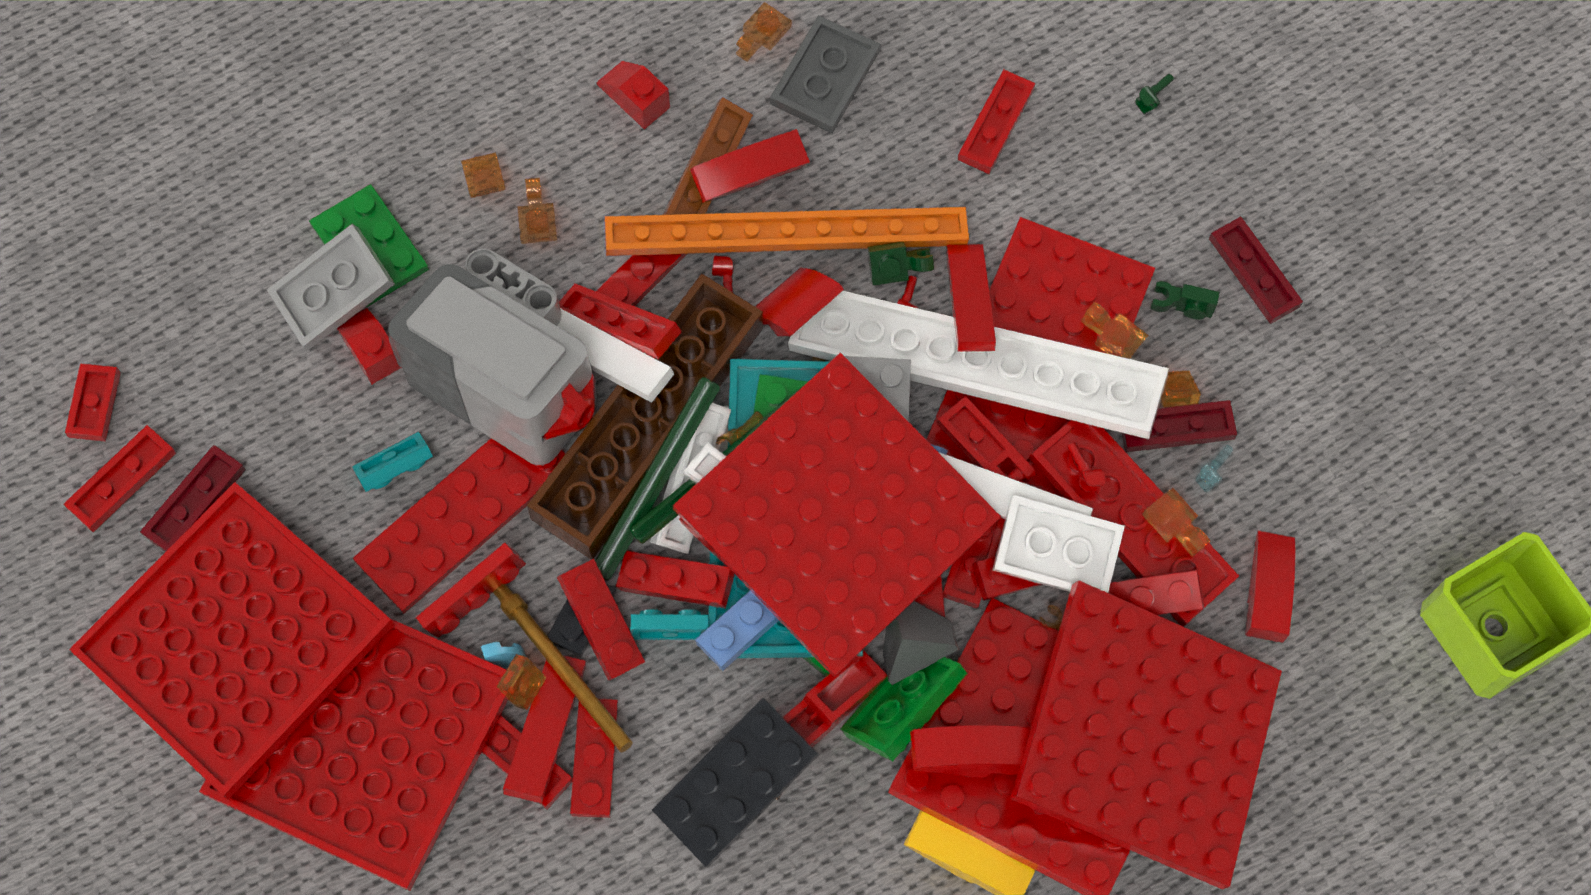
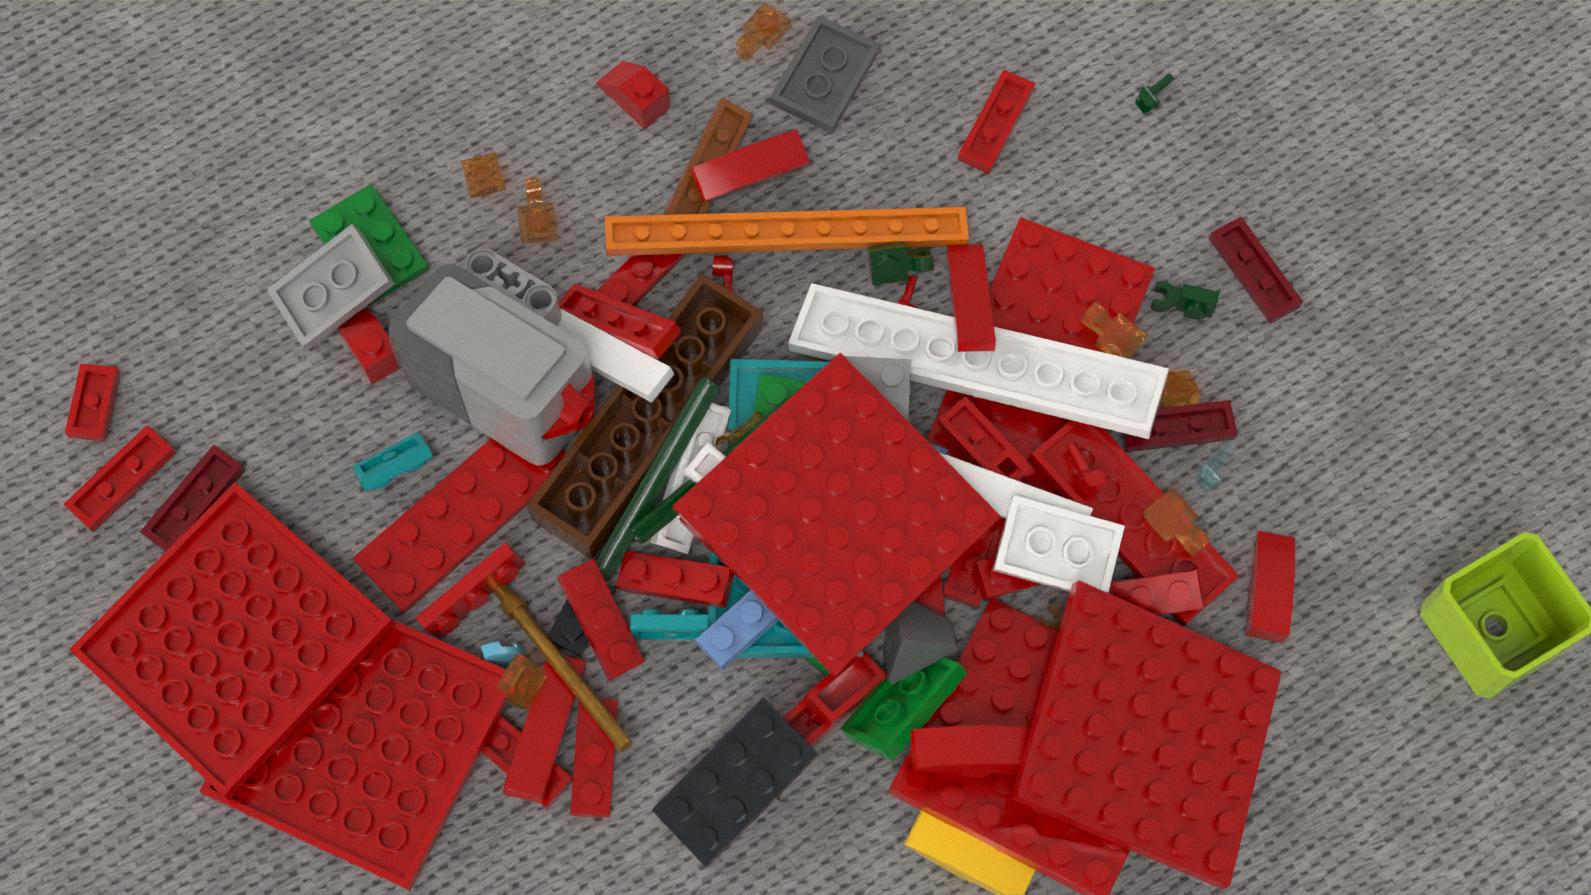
red slope [755,268,844,337] -> none

